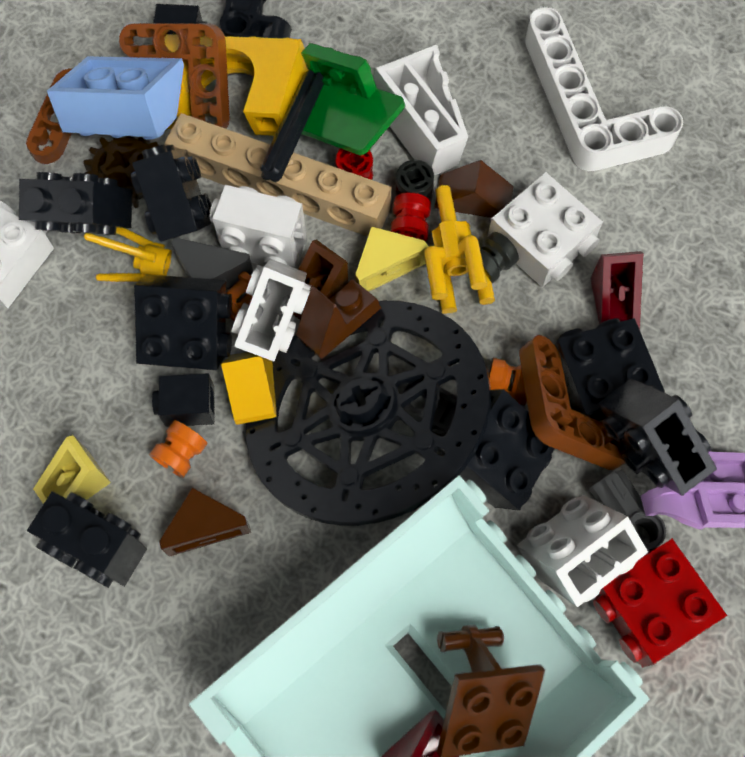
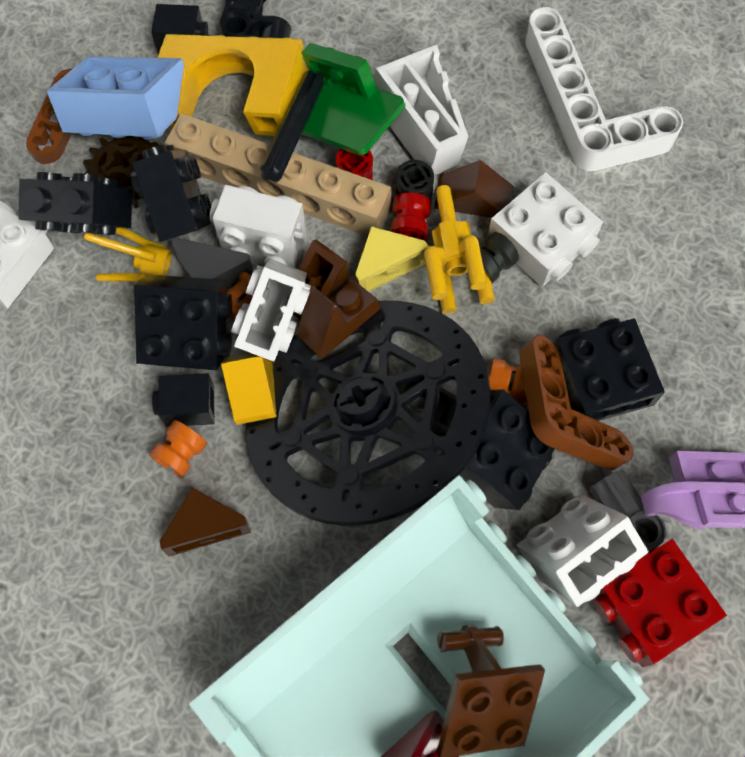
black brick [26,491,147,588] -> none
light yellow slope [33,435,111,504] -> none
dark orange beam [119,23,230,129] -> none
dark red slope [590,251,644,329] -> none
black brick [597,379,717,496] -> none

